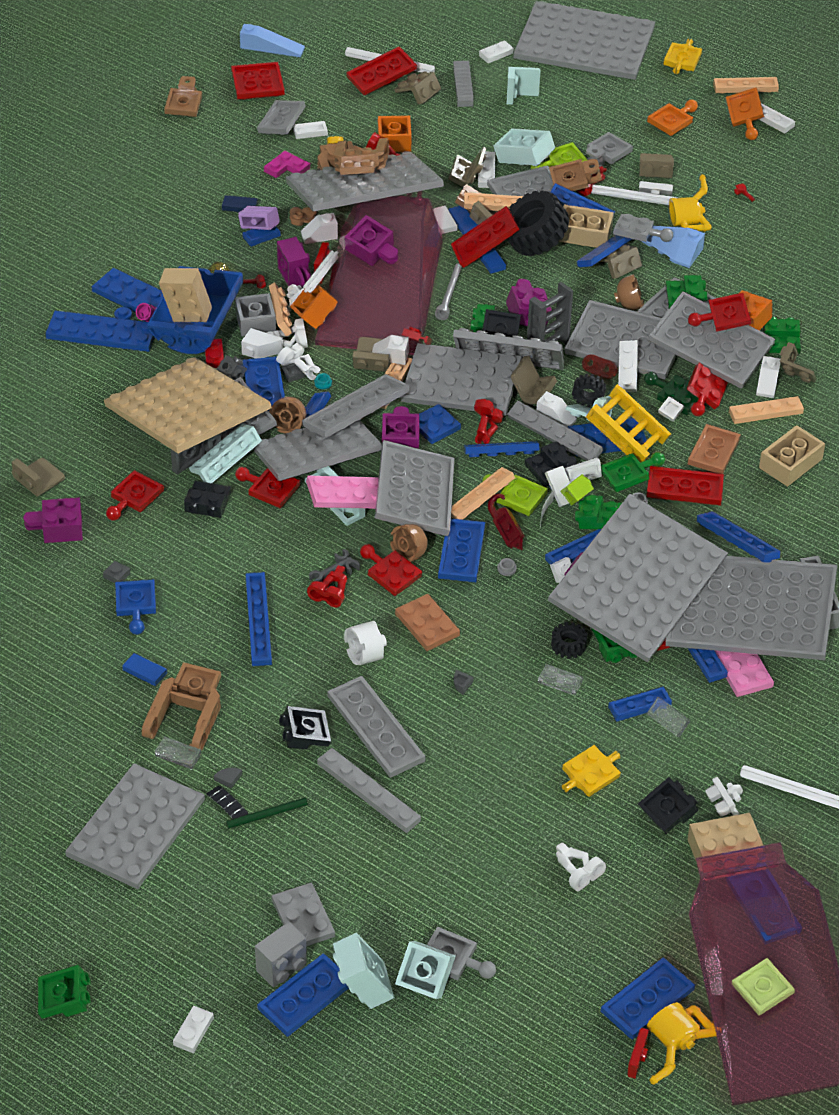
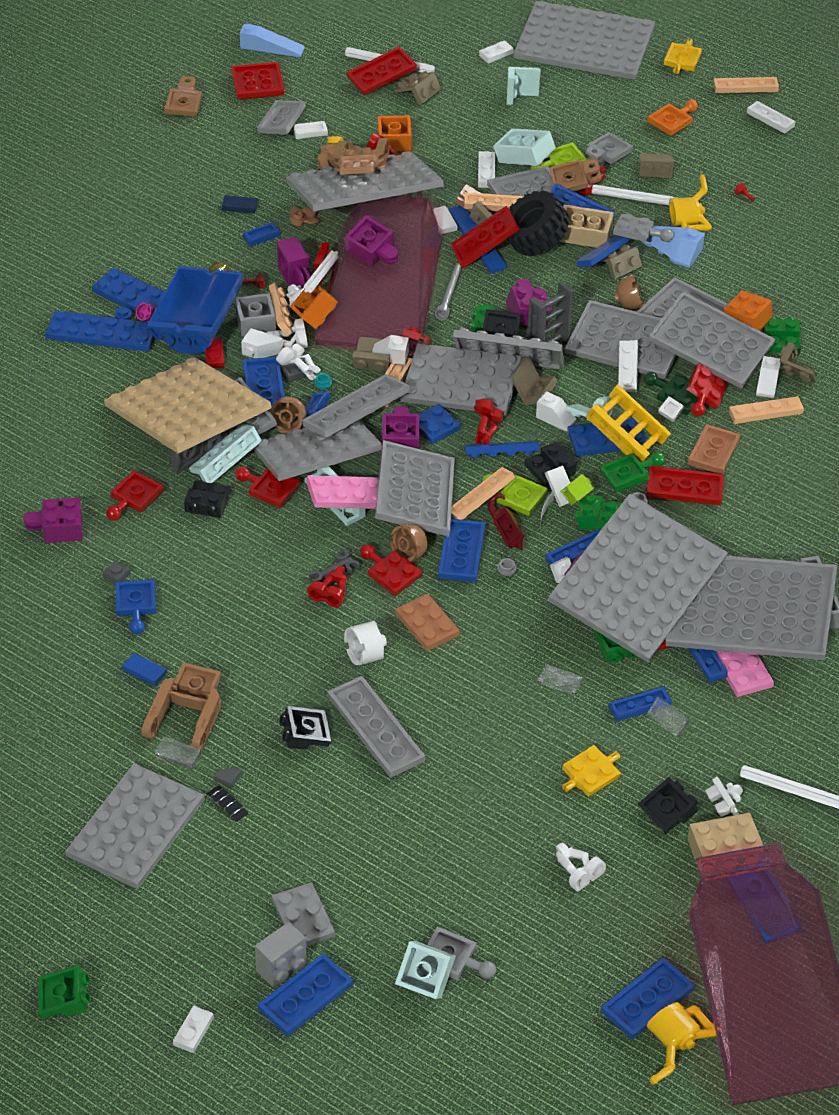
dark tan bracket [12,458,65,497] -> none
tan brick [159,268,212,322] -> none
dark grey brick [216,355,247,380] -> none
dark green bar [226,797,308,829] -> none
lavender brick [238,206,280,230] -> none
blue plate [246,572,272,666] -> none
dark pink plate [264,151,310,178] -> none
white slope [301,213,338,244] -> none
light grey plate [317,748,421,833] -> none
light aqua brick [333,933,394,1009] -> none
dark tan bracket [448,147,487,187] -> none
light grey gear [453,61,473,107] -> none
dark grey tile [454,670,474,695] -> none
light grey plate [507,401,603,461] -> none
black tyre [551,622,587,659] -> none
white plate [564,458,602,483] -> none
black tyre [572,374,606,407] -> none
clear red plate [582,354,617,379] -> none
red plate [627,1028,649,1079] -> none
white plate [639,181,673,196] -> none
green plate [665,275,707,309] -> none
red plate [688,293,751,332] -> none
blue plate [697,511,780,563] -> none
orange plate [726,87,764,140] -> none
yellowish green plate [732,958,795,1016] -> none
tan brick [759,425,825,487] -> none

